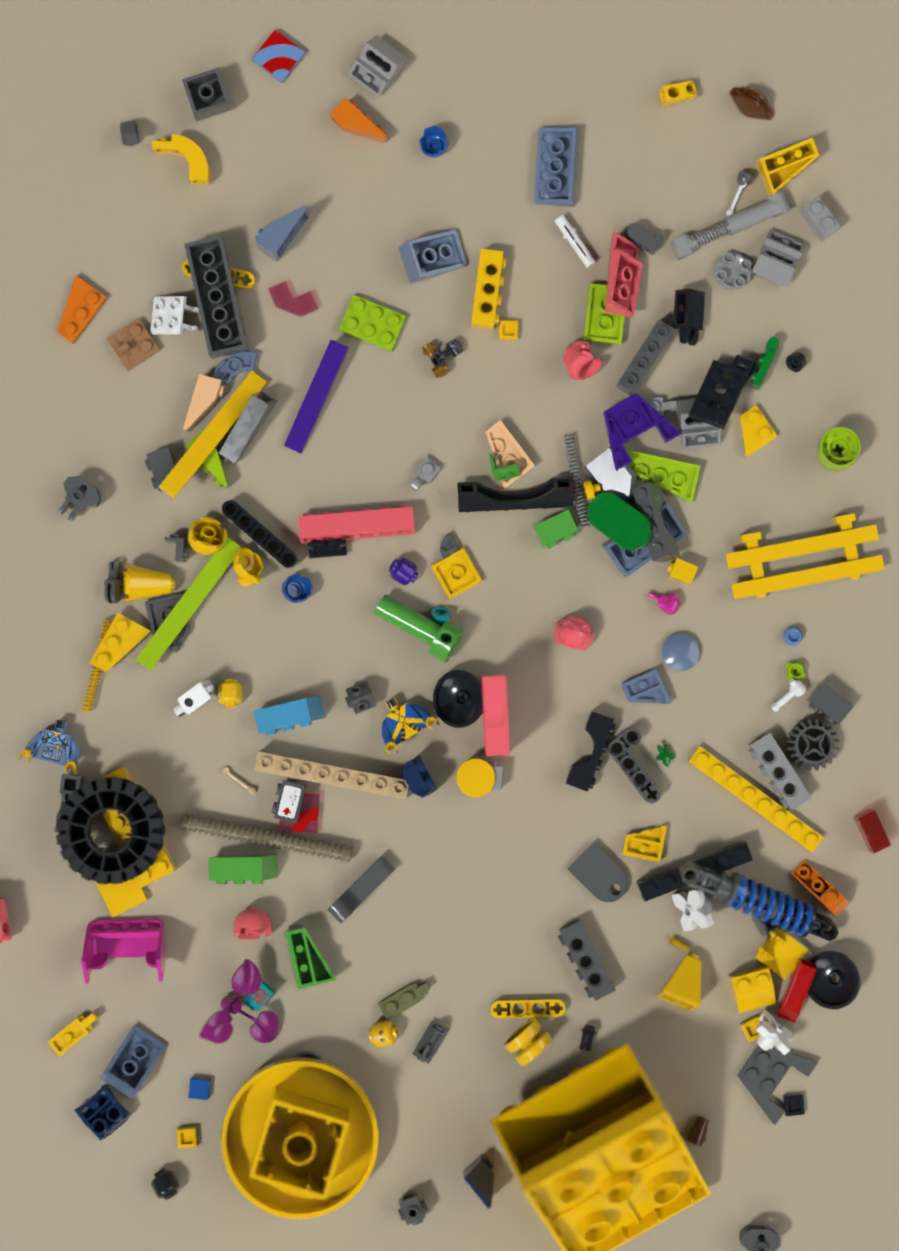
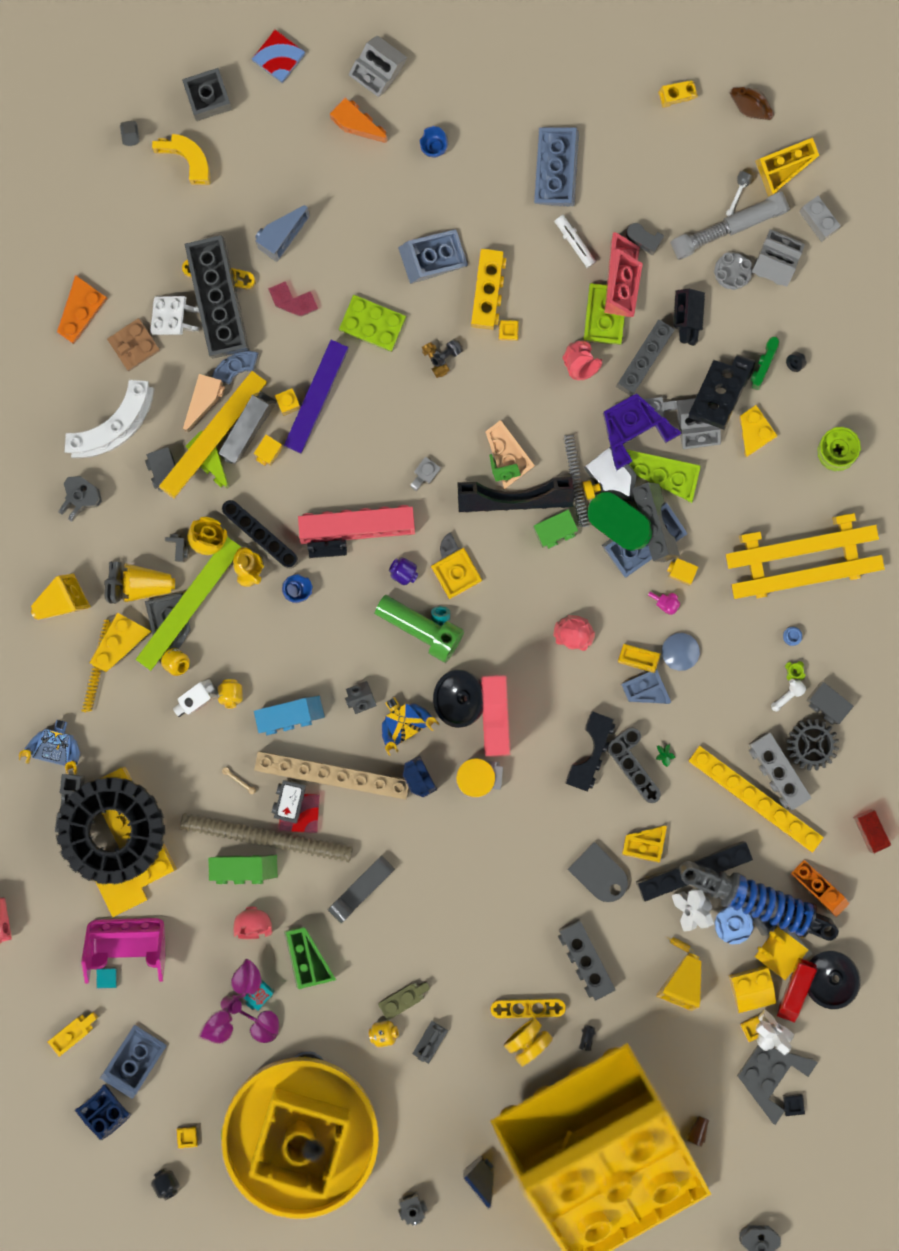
blue tile [188,1078,210,1100] -> none
none -> yellow slope [31,574,91,620]
none -> white fence [64,380,155,458]
none -> teal tile [96,968,117,988]
none -> yellow head [161,648,190,676]
none -> yellow brick [253,435,283,466]
none -> yellow brick [275,388,301,416]
none -> black tile [302,1139,324,1161]
none -> yellow tile [618,643,661,673]
none -> light blue tile [714,906,753,944]

